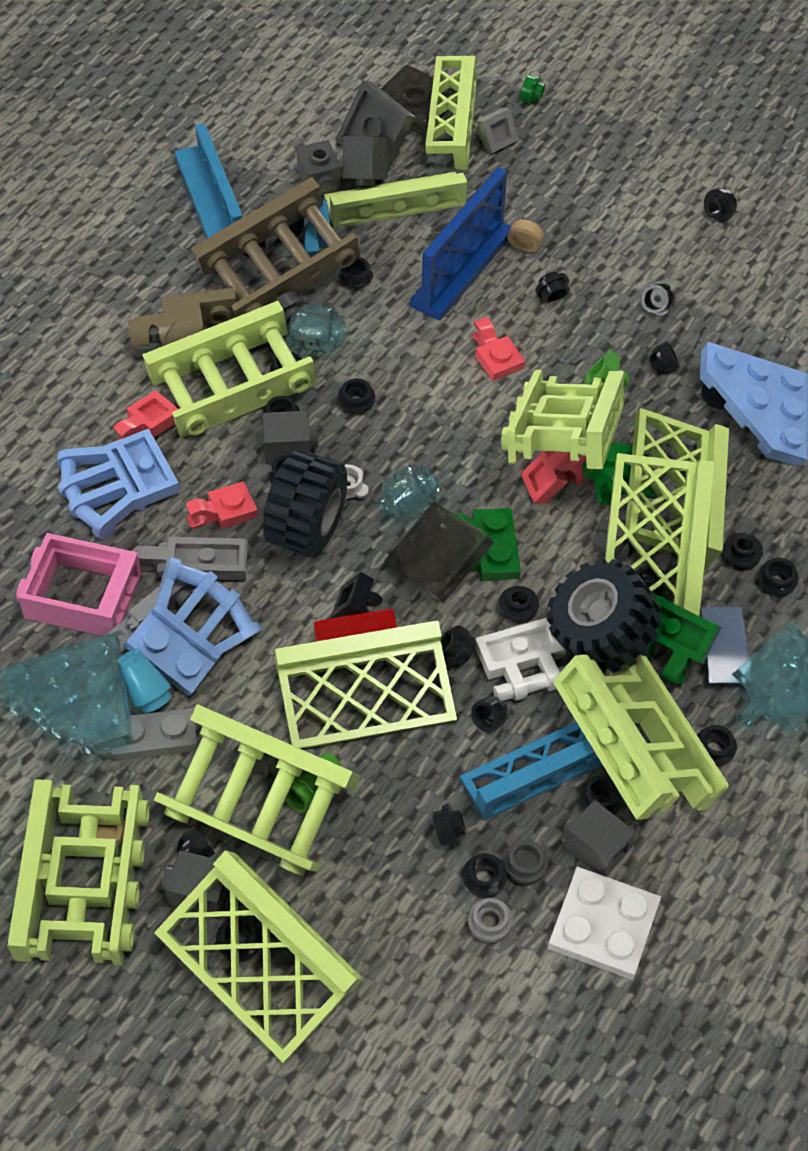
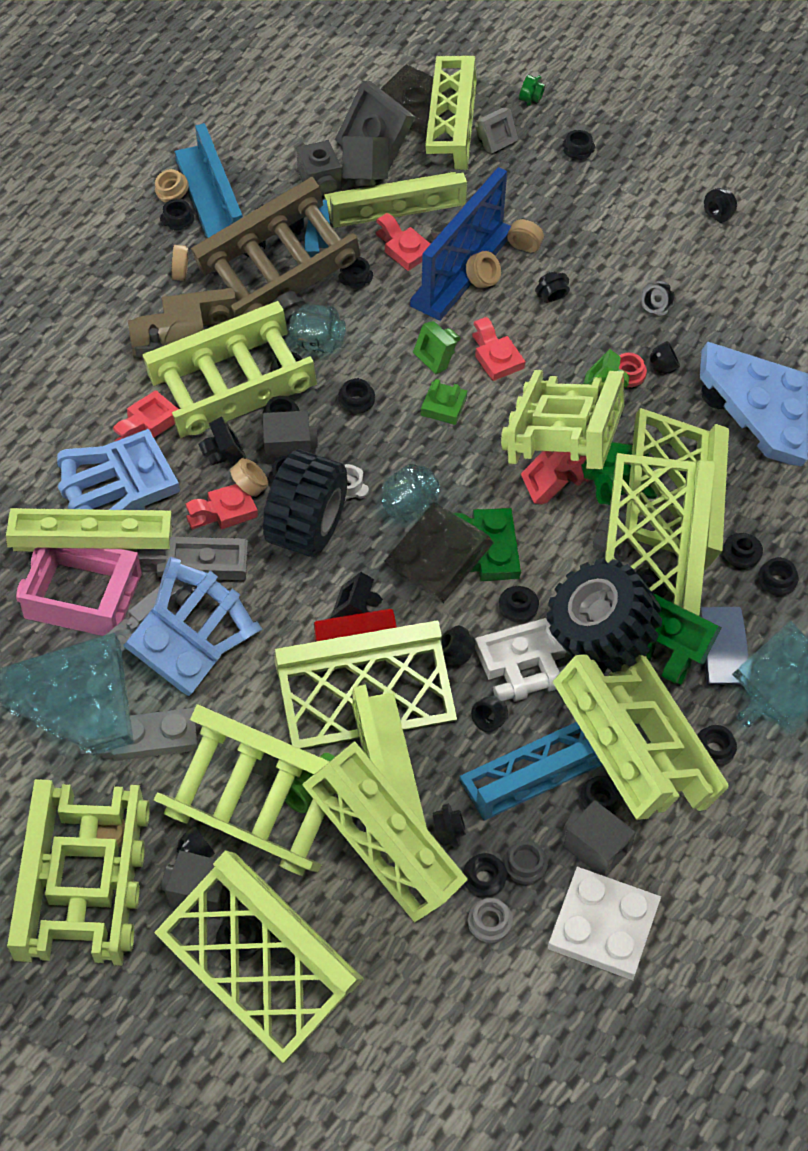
medium azure cone [117,648,172,713] -> none
none -> yellowish green fence [6,508,172,552]
none -> tan plate [155,169,189,202]
none -> black plate [160,199,194,231]
none -> tan tile [172,244,189,281]
none -> black tile [198,416,247,466]
none -> tan tile [230,458,268,497]
none -> yellowish green fence [302,741,468,923]
none -> yellowish green fence [352,684,427,863]
none -> coral plate [376,213,431,271]
none -> bright green tile [413,321,461,374]
none -> bright green tile [421,379,468,425]
none -> tan tile [466,251,501,288]
none -> black plate [562,130,595,160]
none -> coral plate [619,353,647,387]

